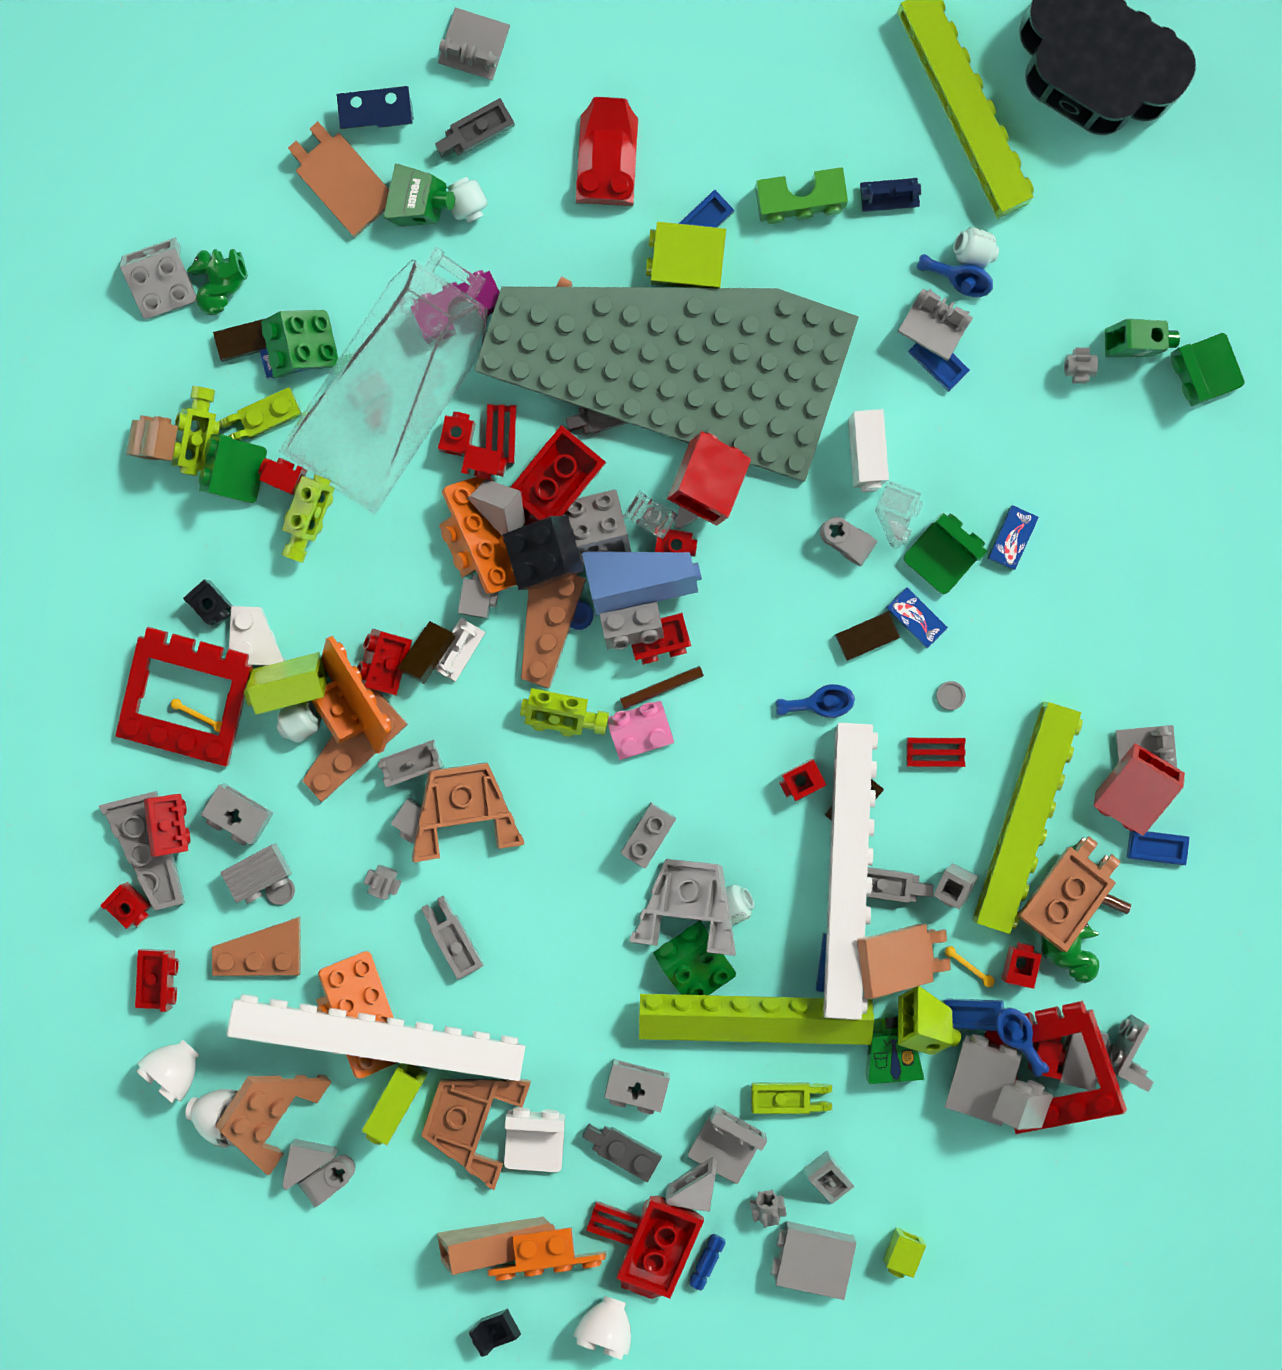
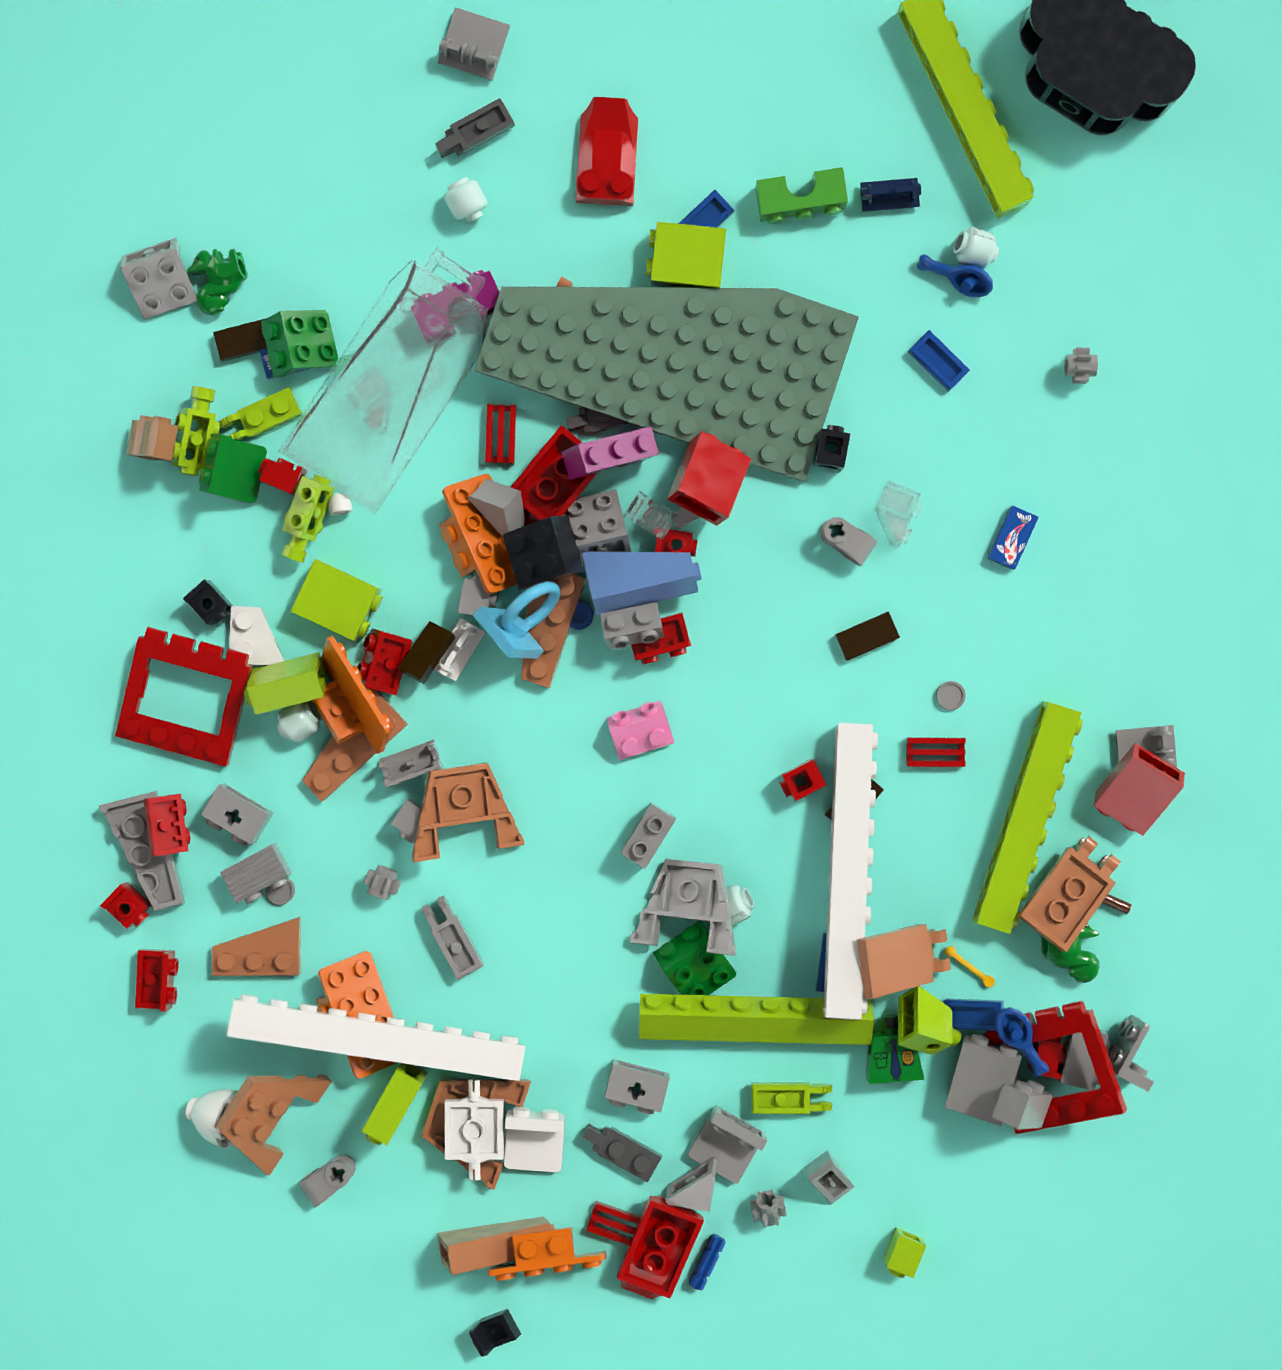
white piece [136,1040,199,1103] -> none
yellow hinge [170,698,222,733] -> none
light grey slope [282,1139,338,1190] -> none
nougat tile [288,121,389,238] -> none
dark blue piece [336,86,414,129] -> none
green torso [383,163,455,226] -> none
red brick [438,411,476,457] -> none
red brick [461,444,507,480] -> none
lime brick [520,688,609,737] -> none
white piece [573,1296,631,1360] -> none
reddish brown bar [620,666,704,709] -> none
light grey brick [771,1221,857,1300] -> none
blue piece [775,684,855,718] -> none
white brick [848,409,889,492] -> none
light grey hinge [866,867,934,903] -> none
tile [886,587,948,648] -> none
light grey hinge [898,289,973,361] -> none
green bracket [903,513,988,595] -> none
light grey brick [933,863,978,909] -> none
red brick [1001,942,1042,989] -> none
green torso [1105,319,1180,358] -> none
blue tile [1127,831,1190,865] -> none
green bracket [1170,333,1245,407] -> none
none -> lime brick [291,559,383,642]
none -> white hinge [328,493,353,515]
none -> white plate [445,1079,504,1181]
none -> medium azure tile [473,582,560,659]
none -> arch [562,426,659,480]
none -> black brick [813,425,851,471]

